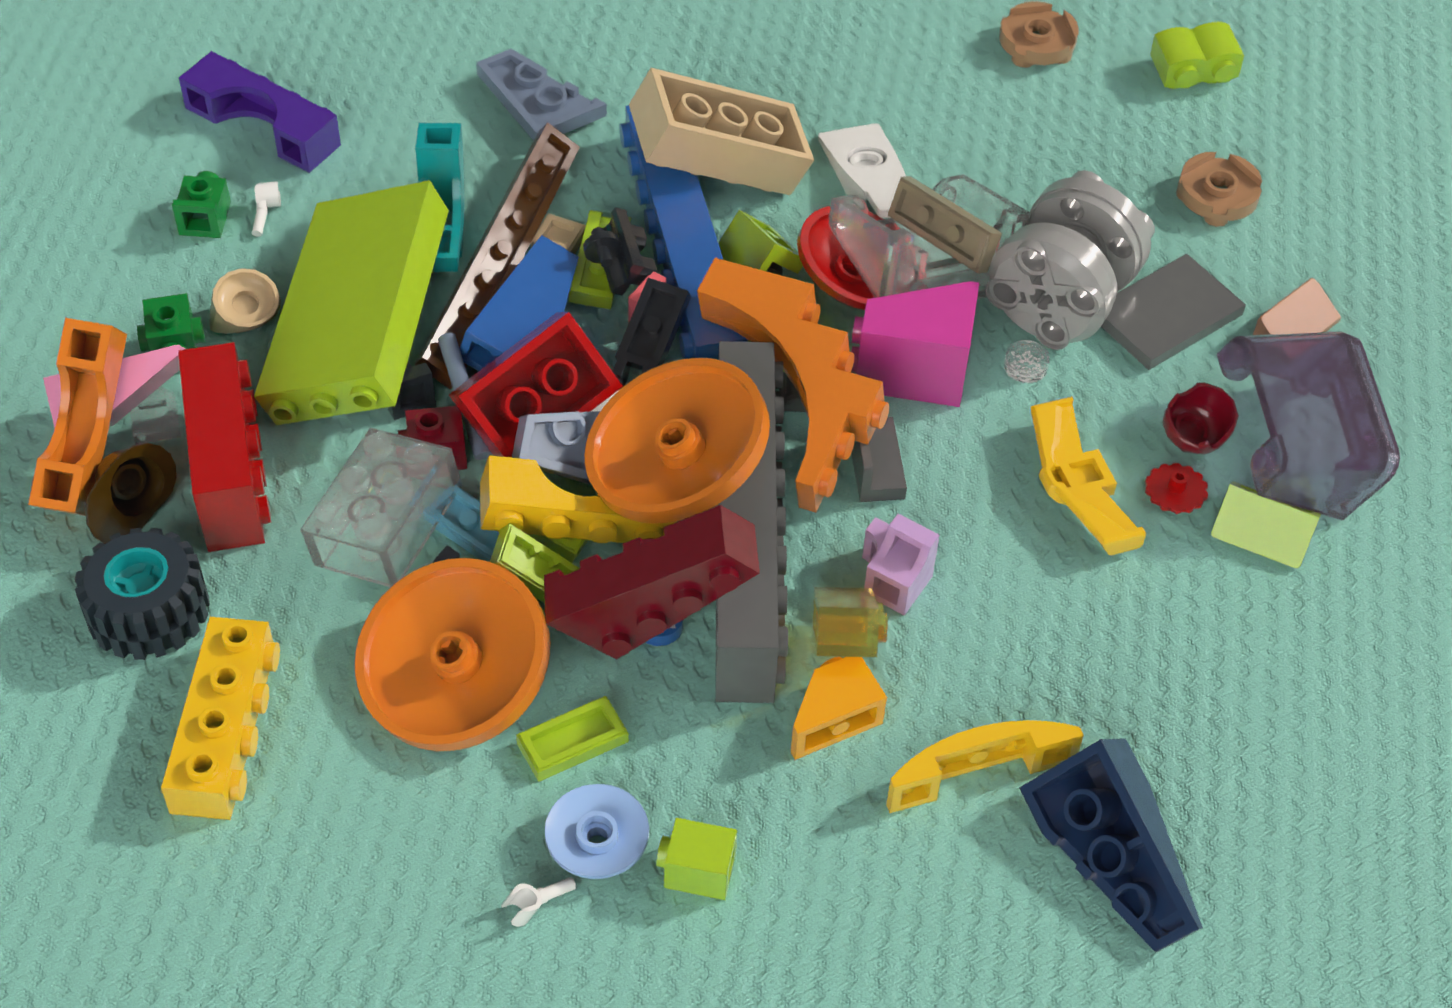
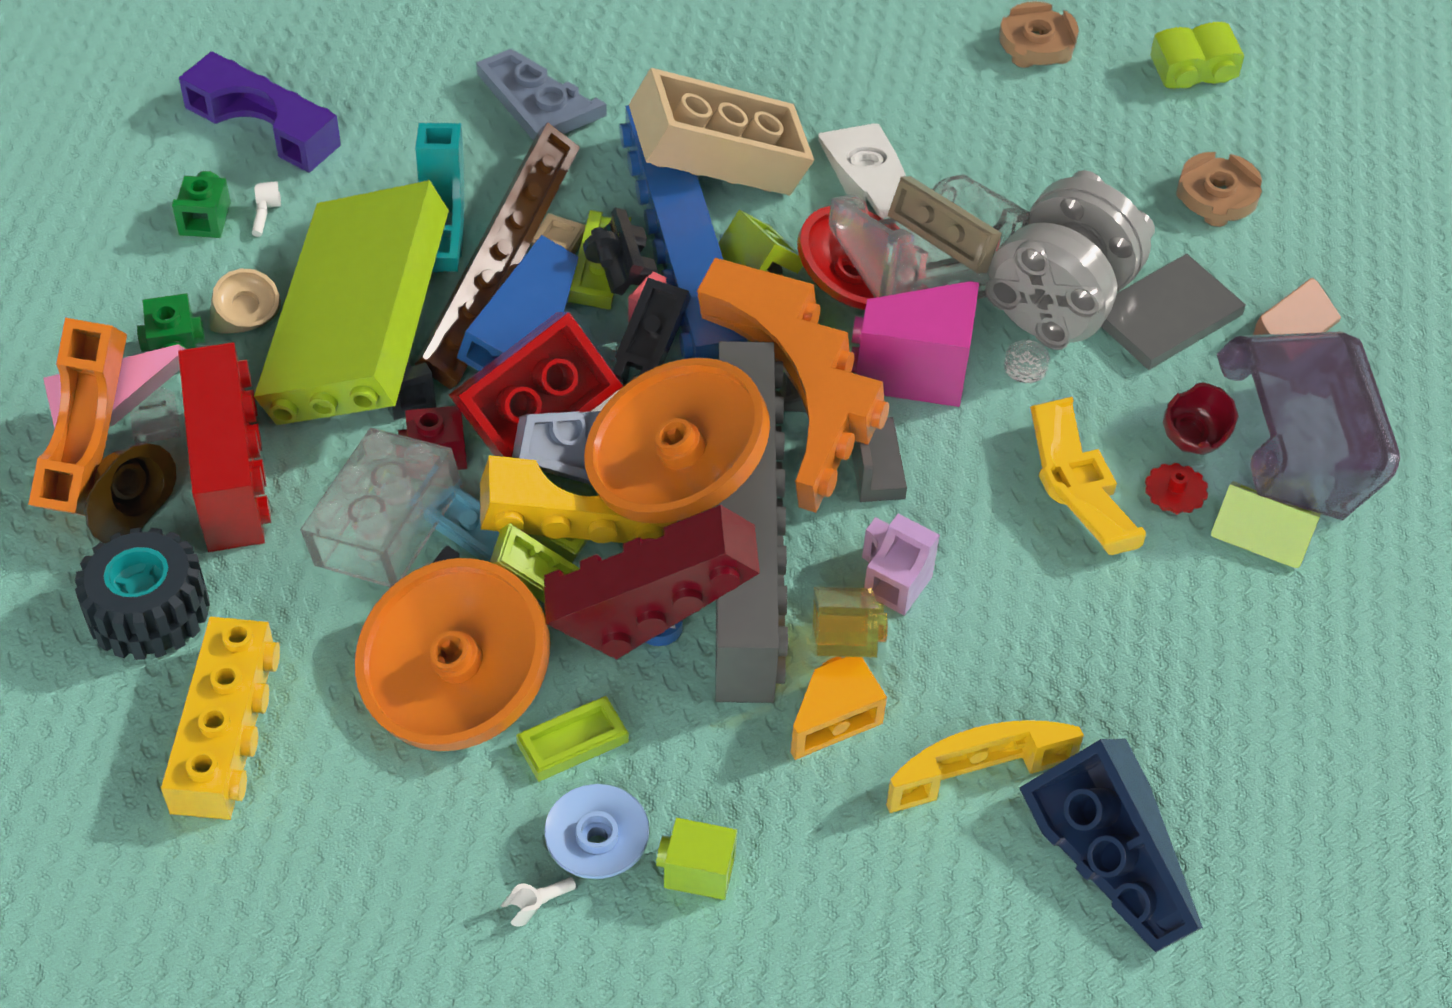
sand blue bar [438,333,492,460] -> none

